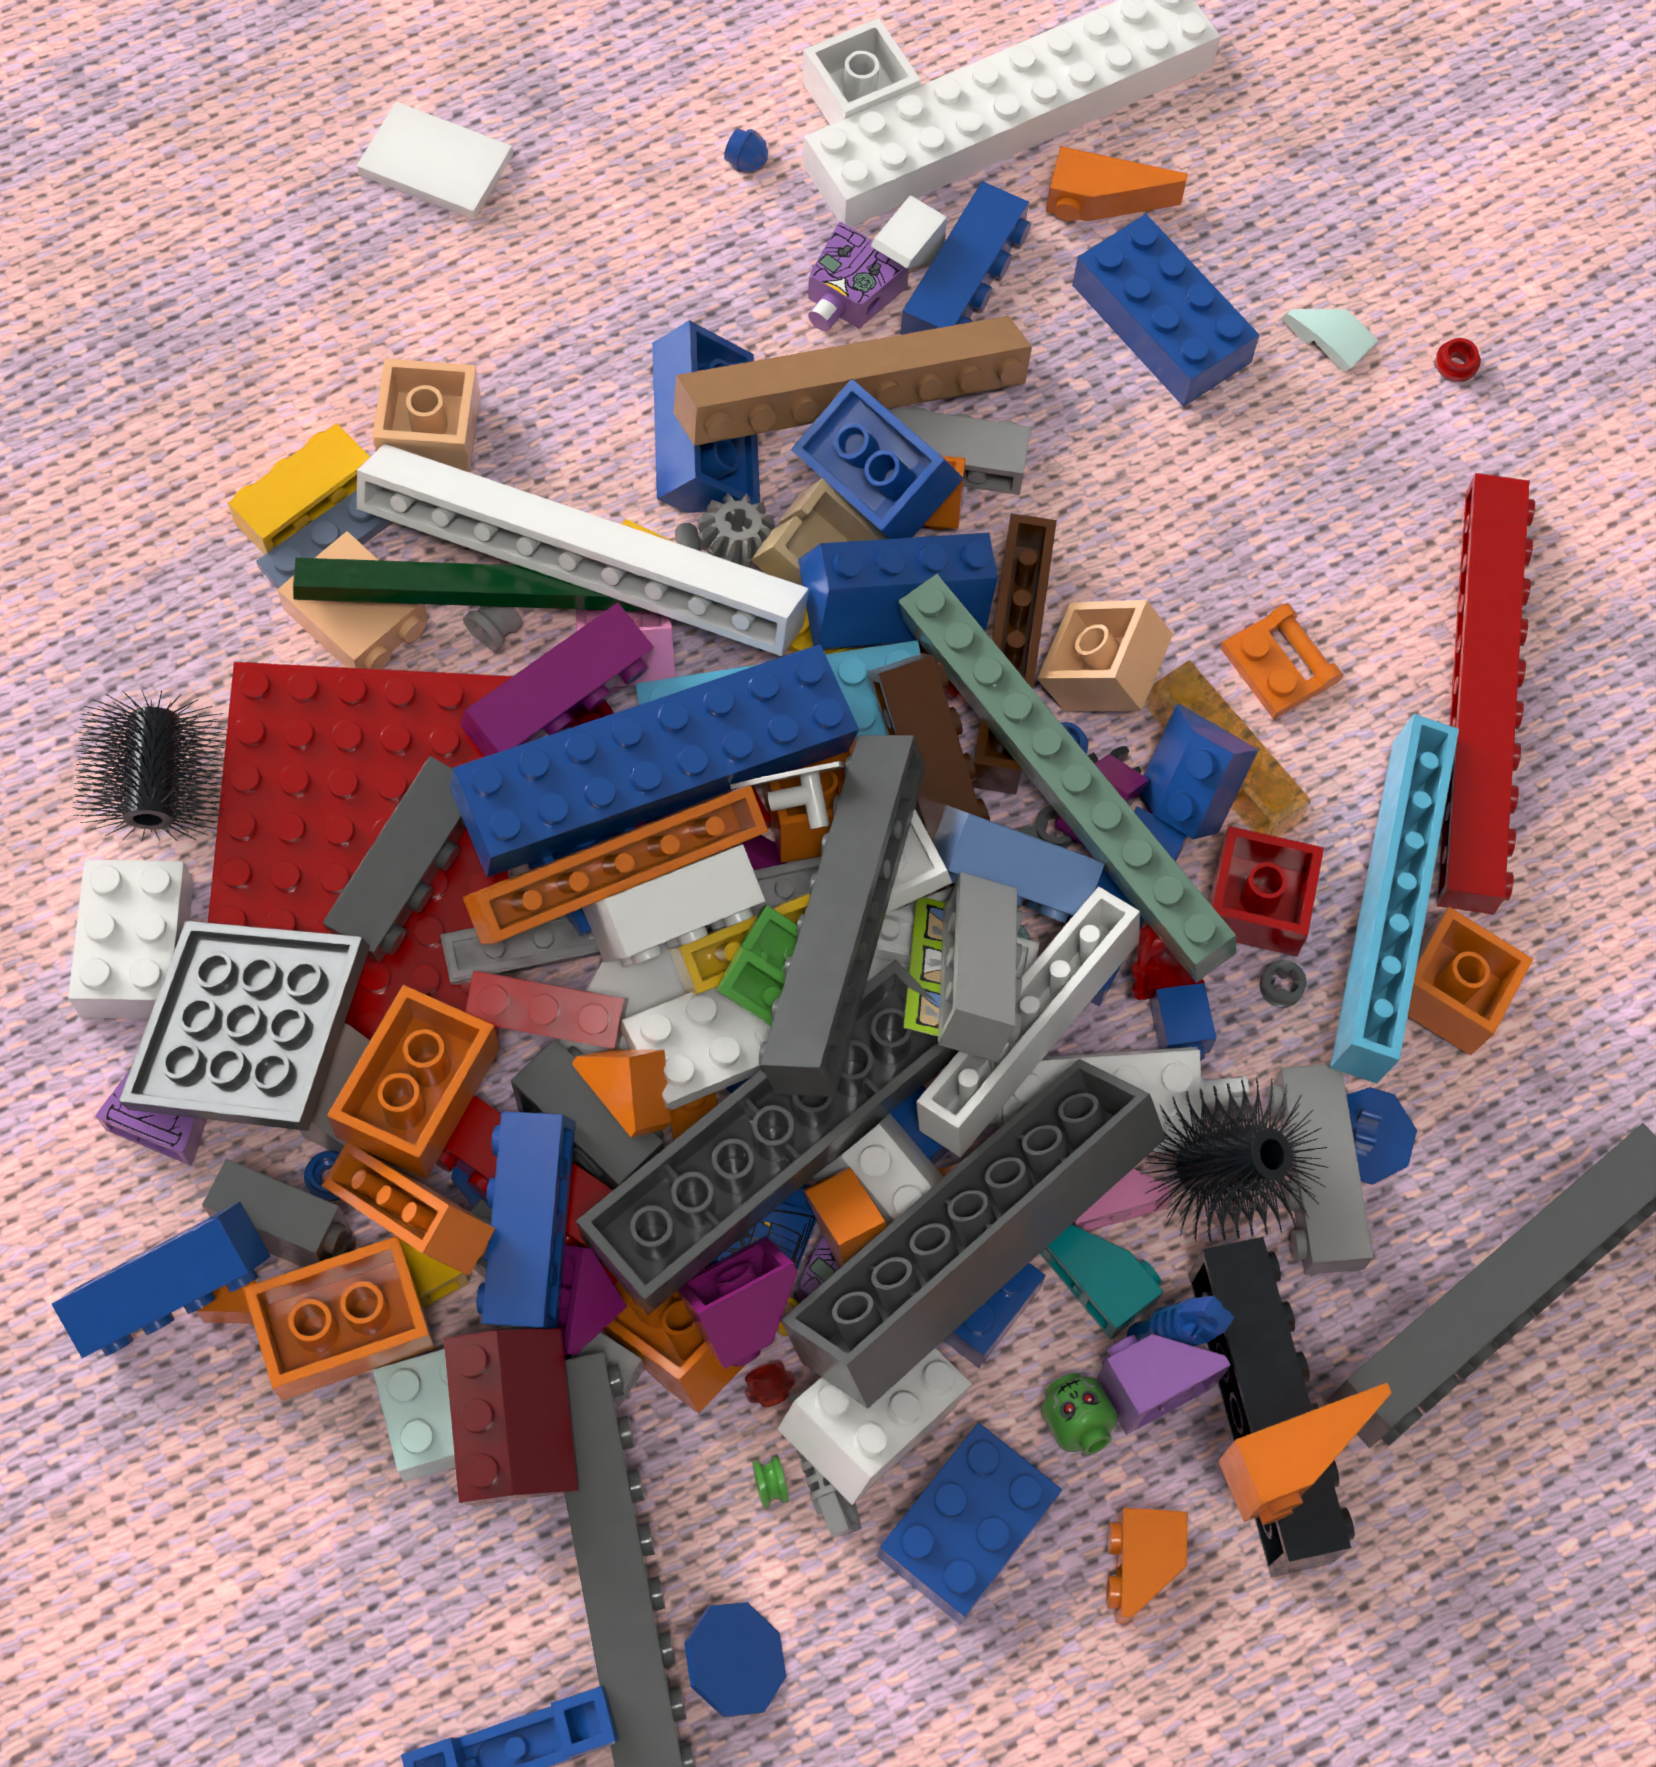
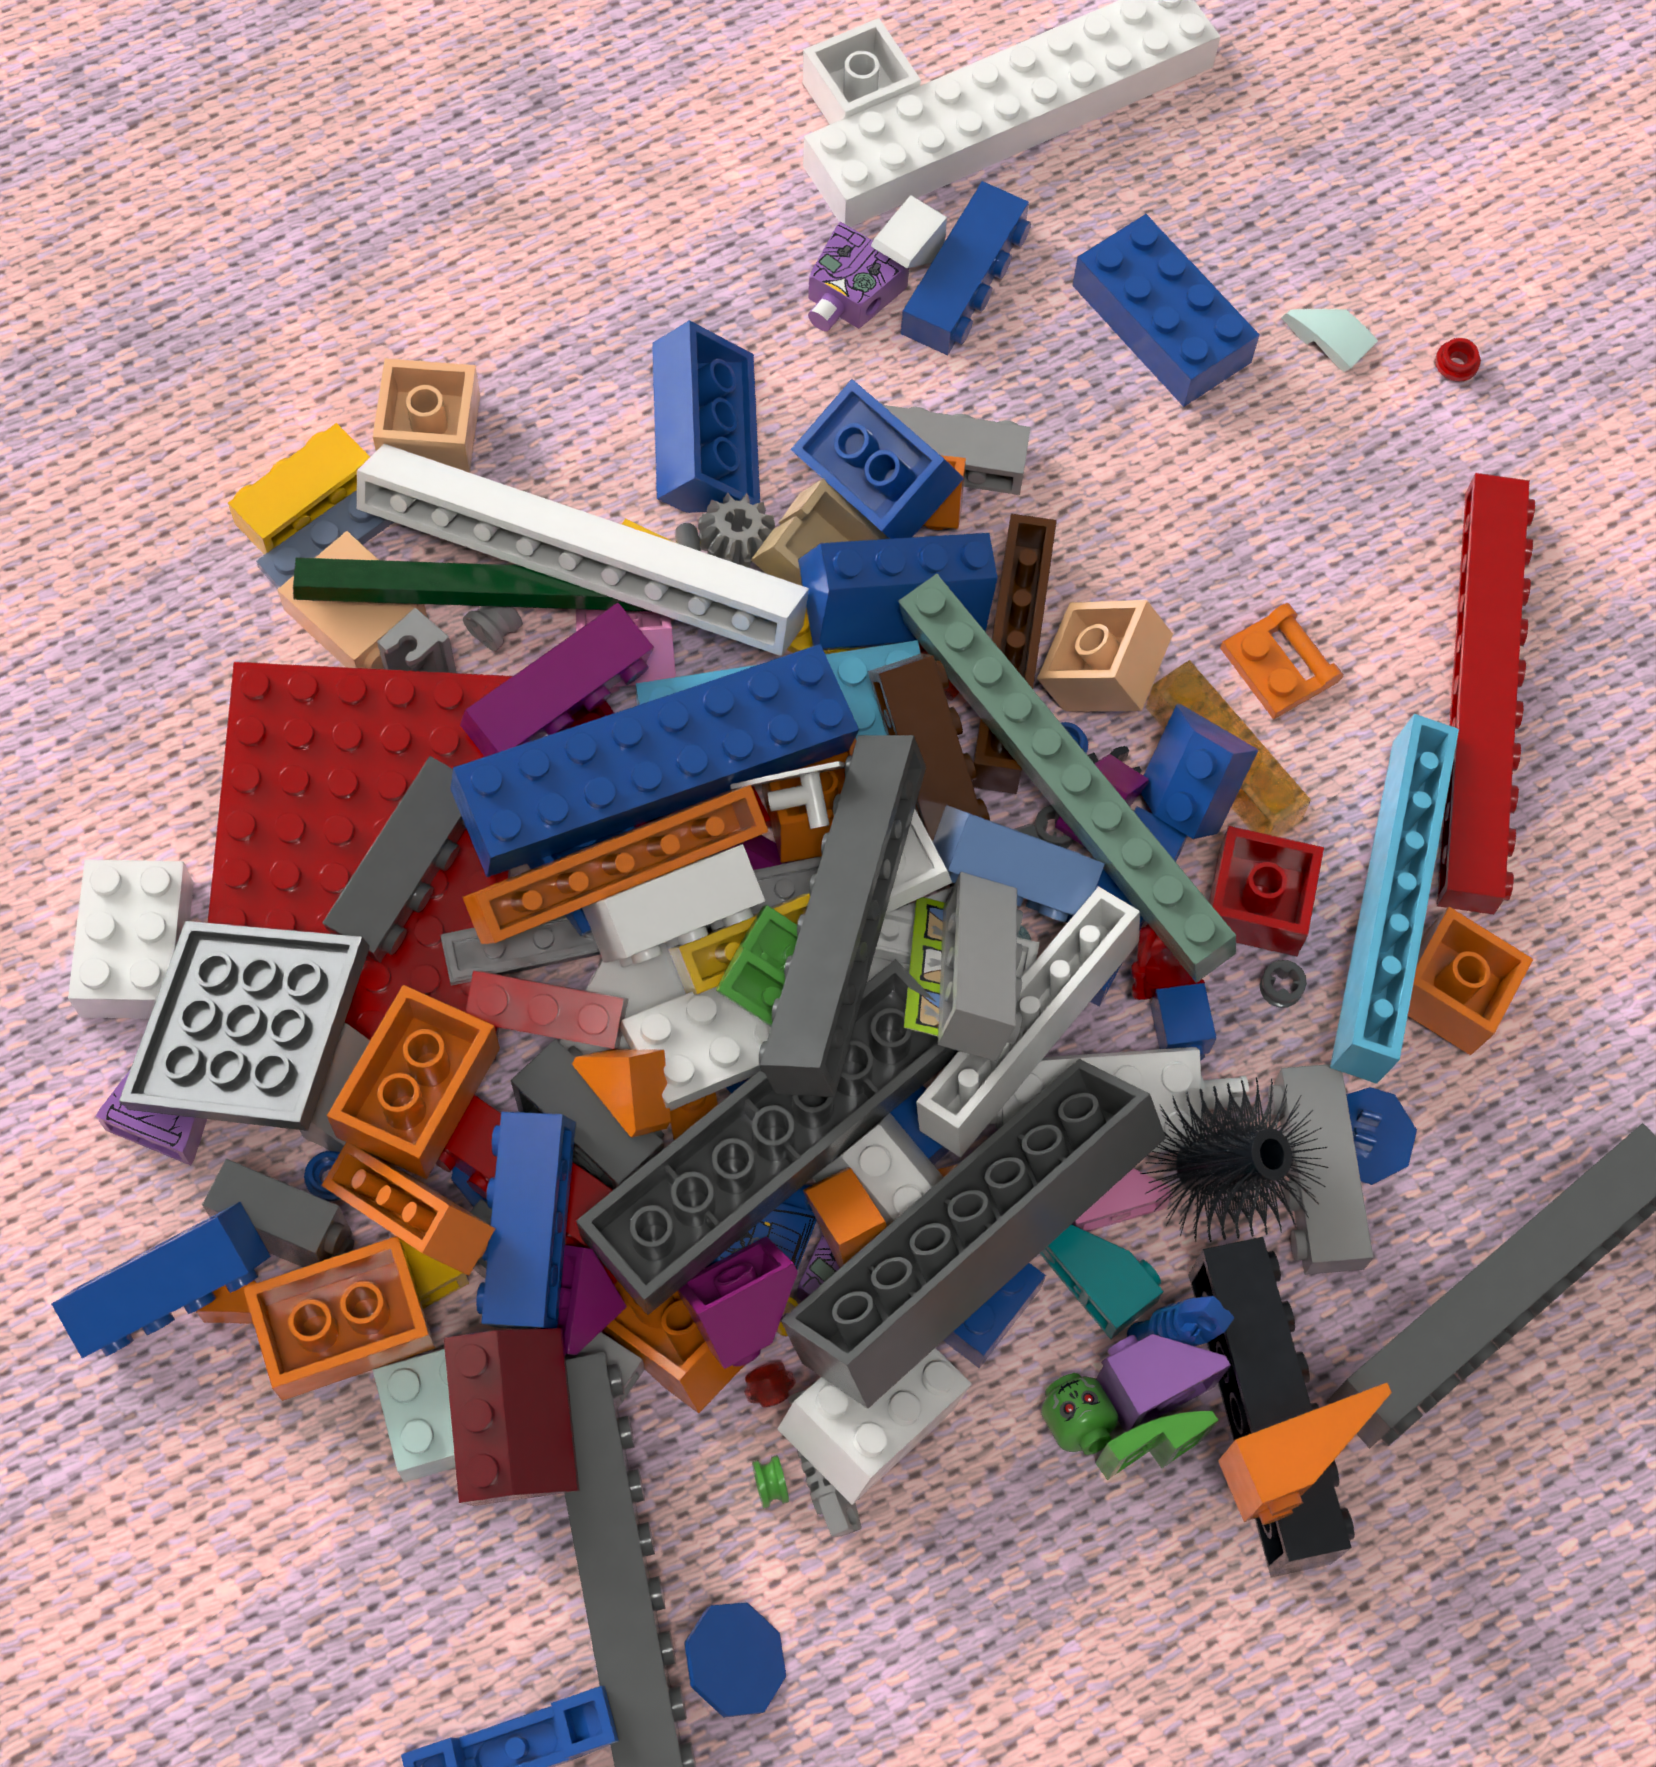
black piece [72,690,228,842] -> none
white tile [356,102,513,220] -> none
medium nougat brick [673,316,1032,446] -> none
blue plate [724,128,768,172] -> none
blue brick [877,1422,1063,1625] -> none
orange slope [1046,146,1188,221] -> none
orange slope [1106,1508,1188,1624] -> none
none -> light grey hinge [377,608,457,673]
none -> bright green slope [1095,1411,1219,1480]

